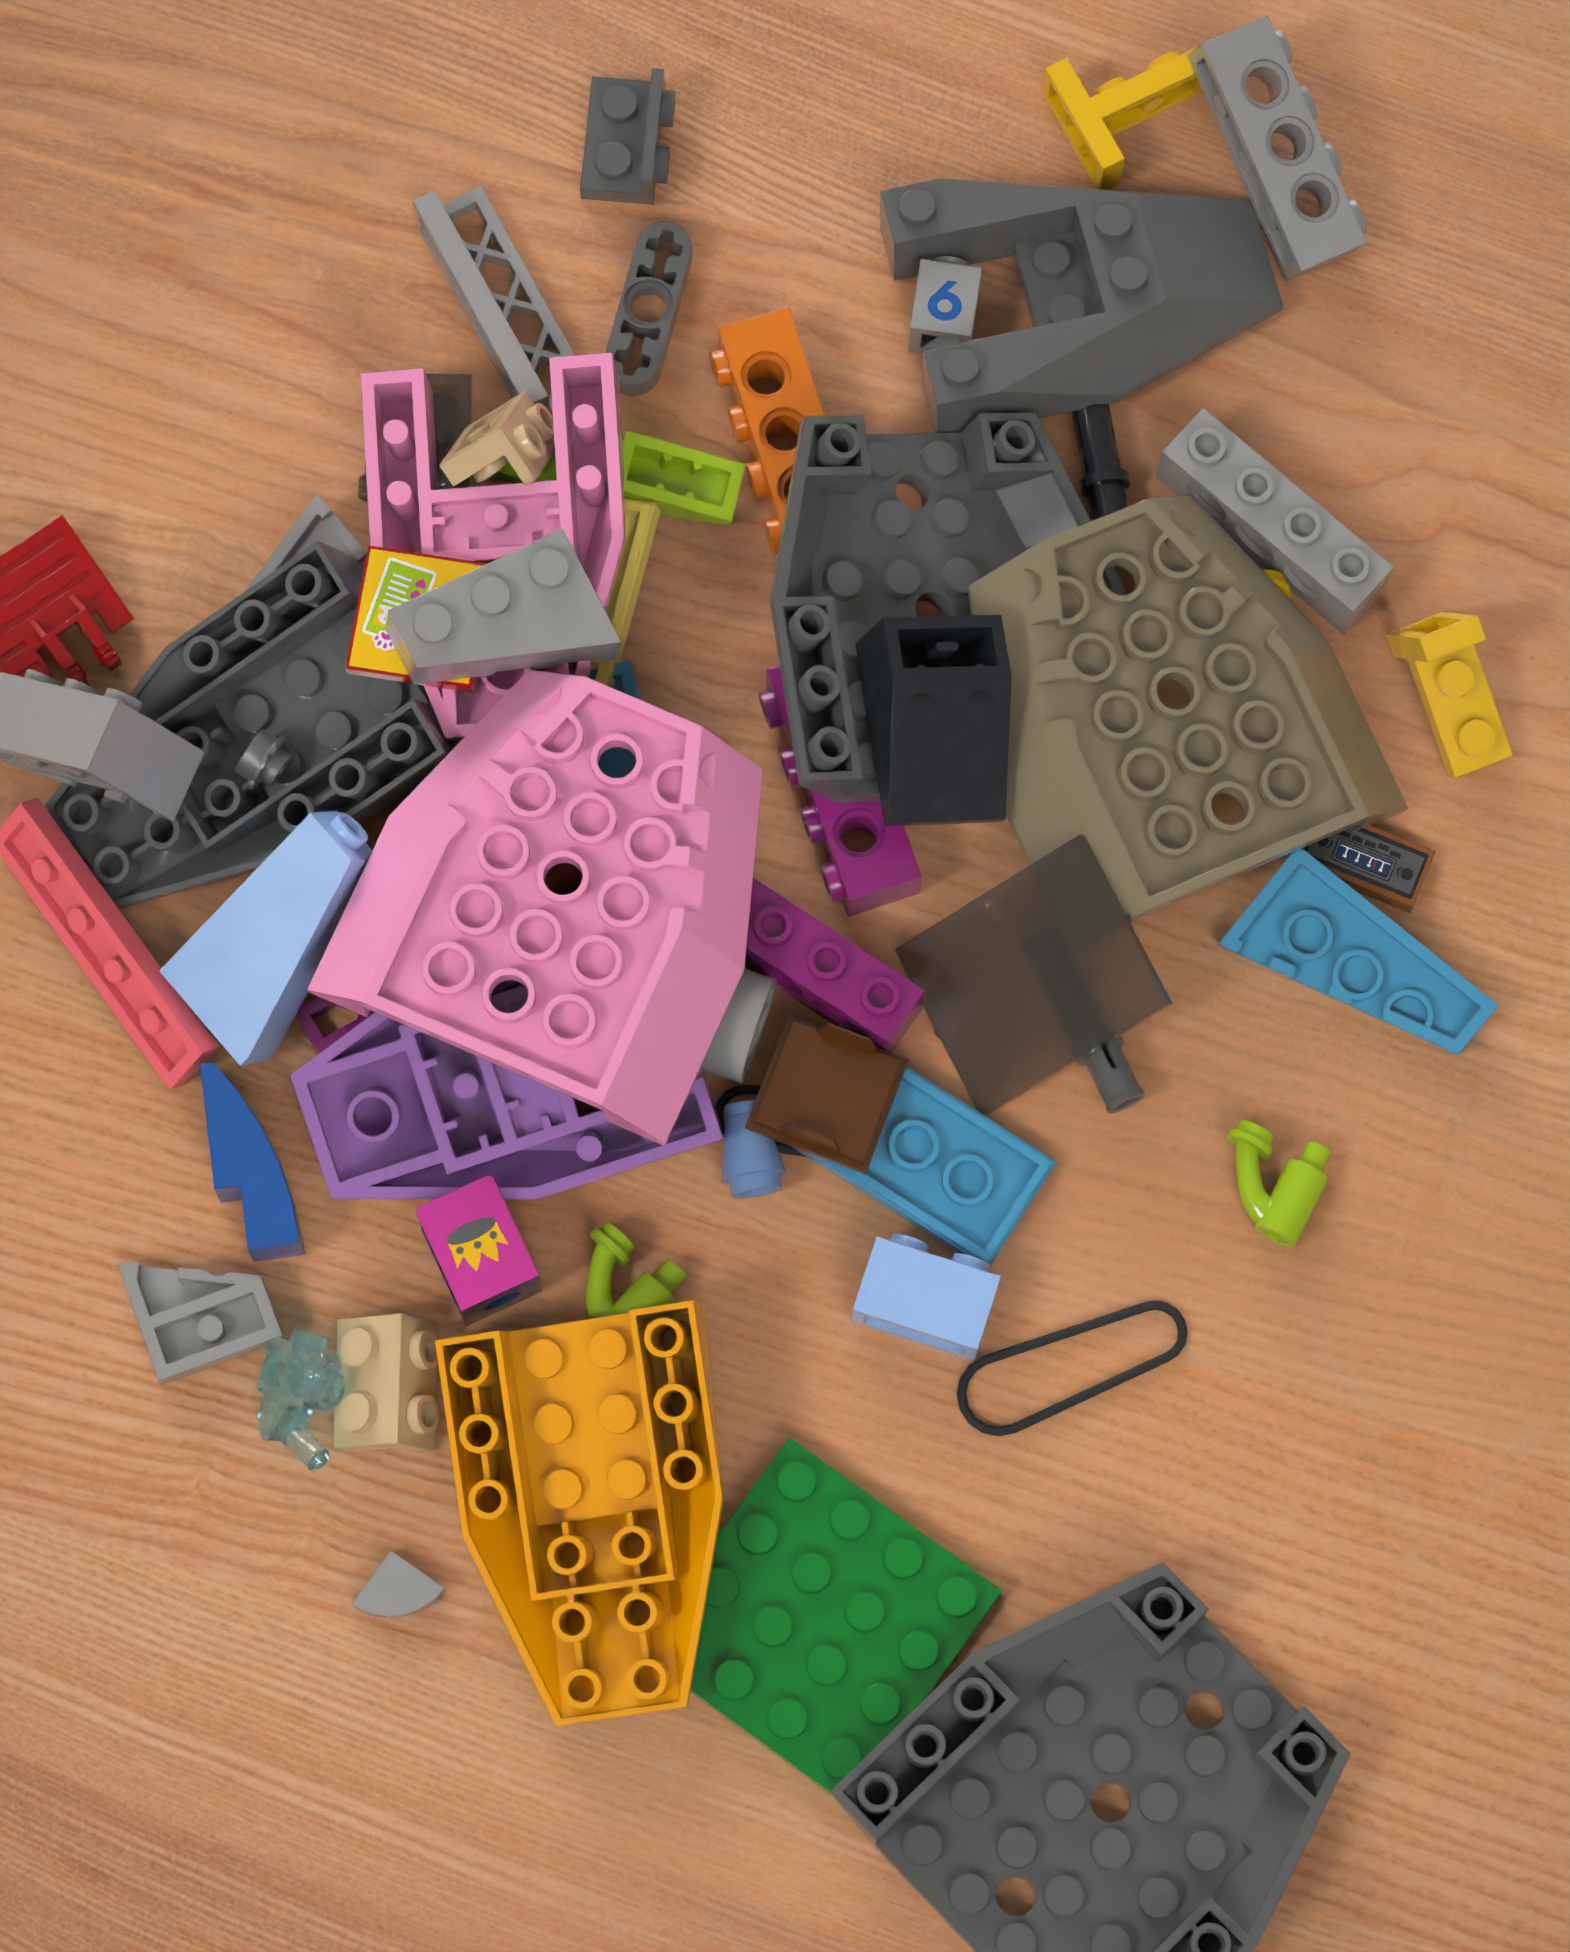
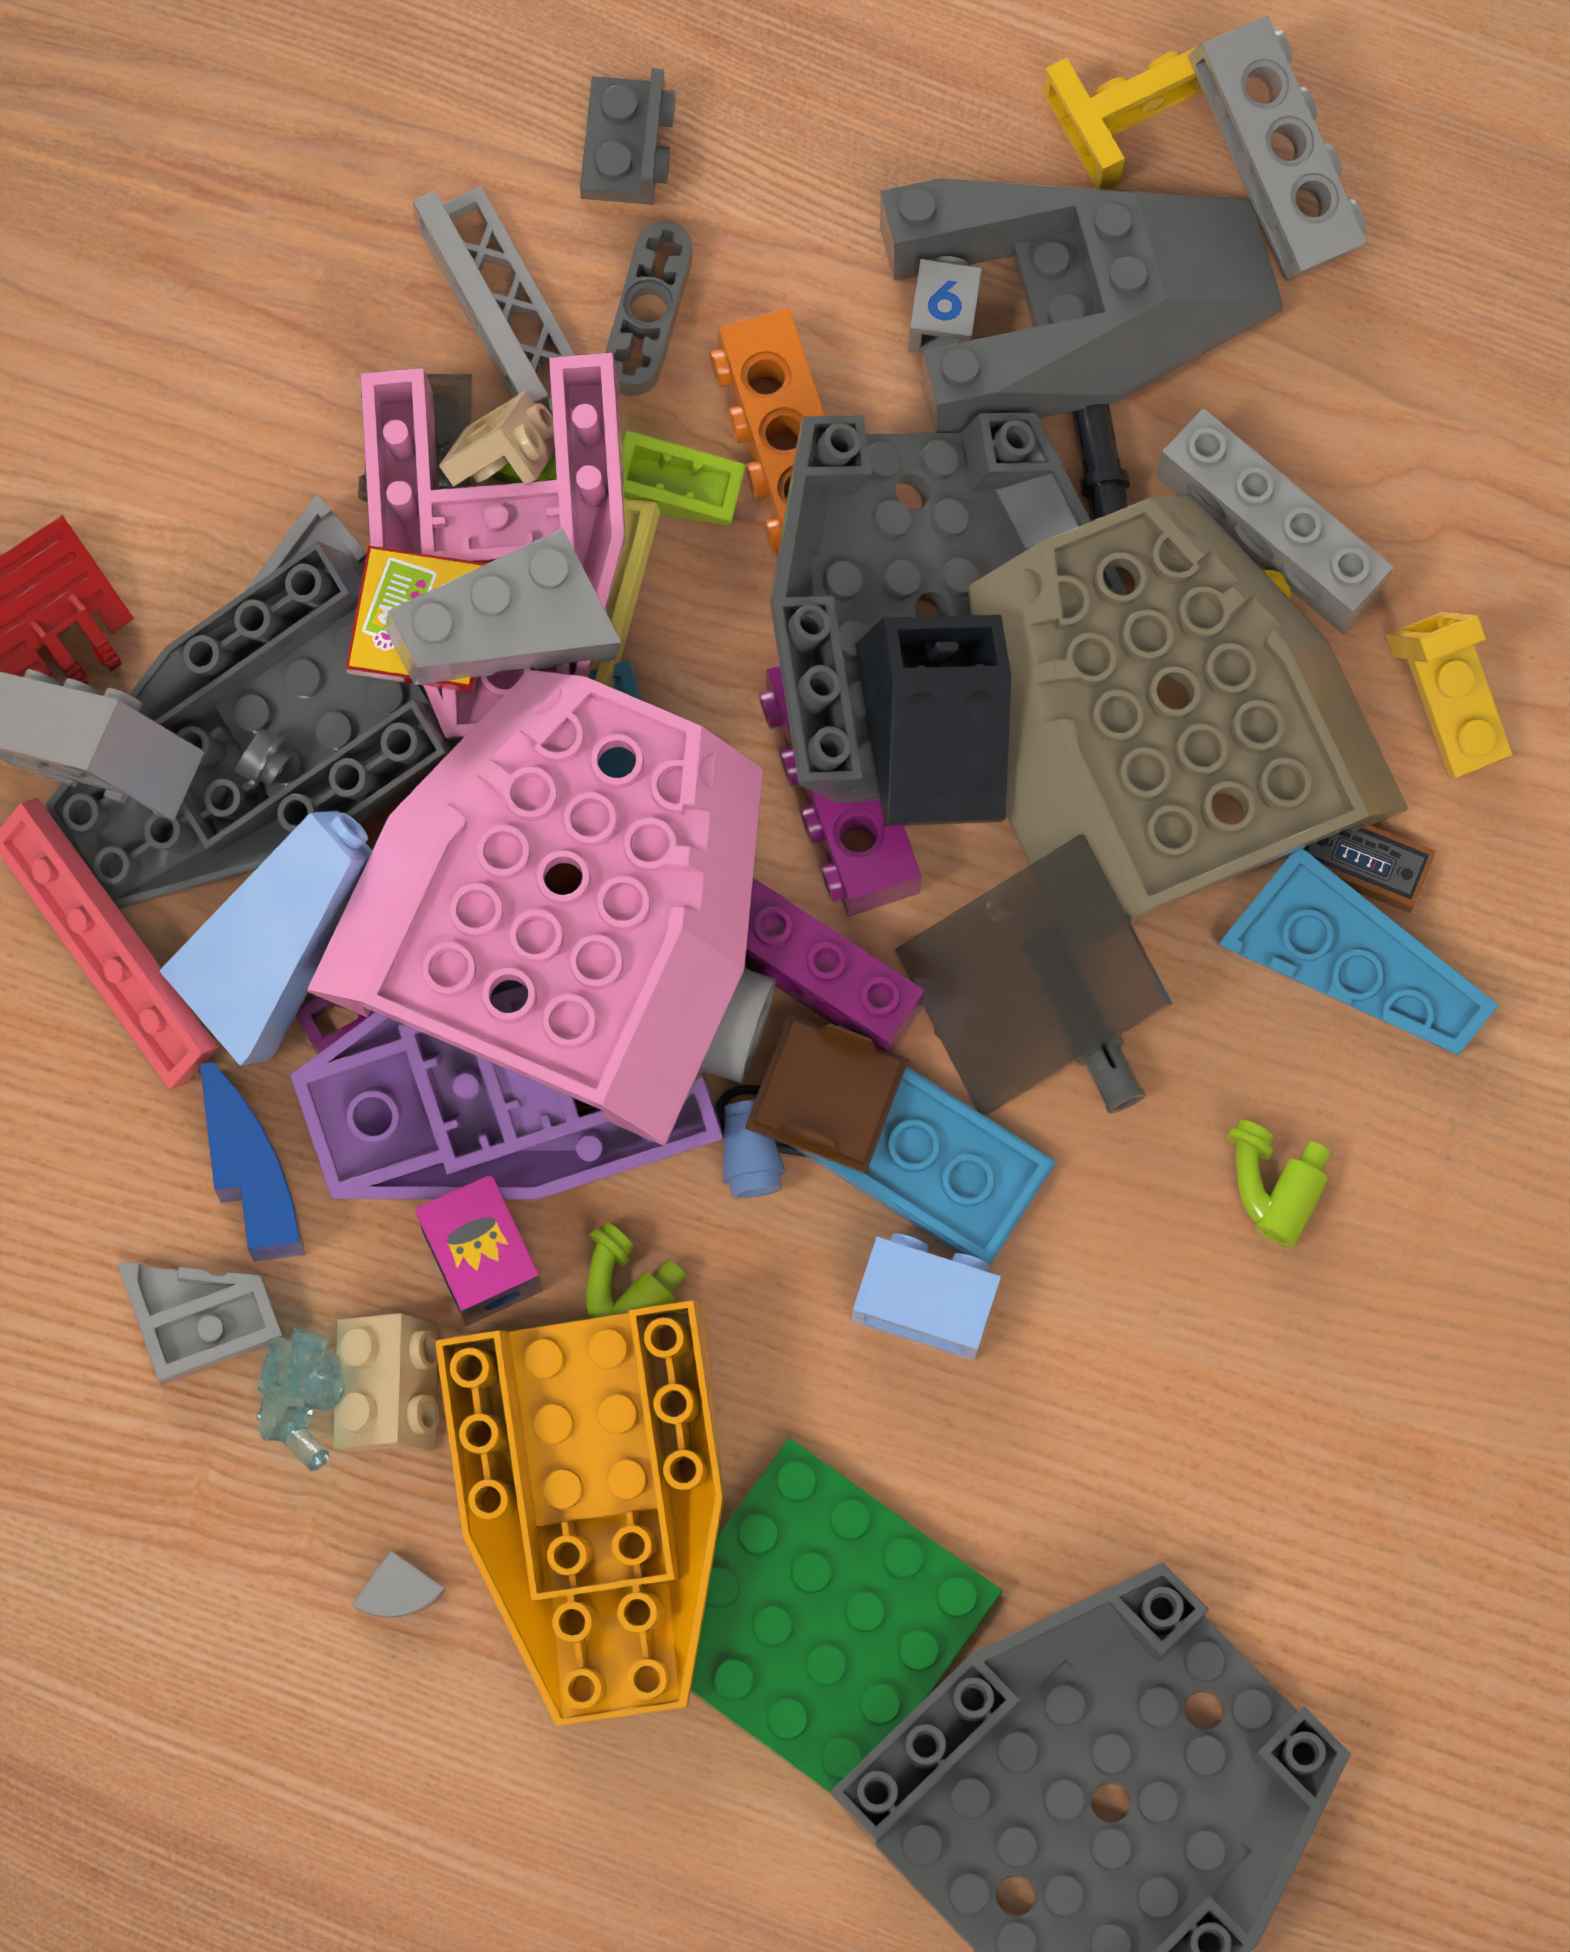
black piece [957,1300,1188,1436] -> none

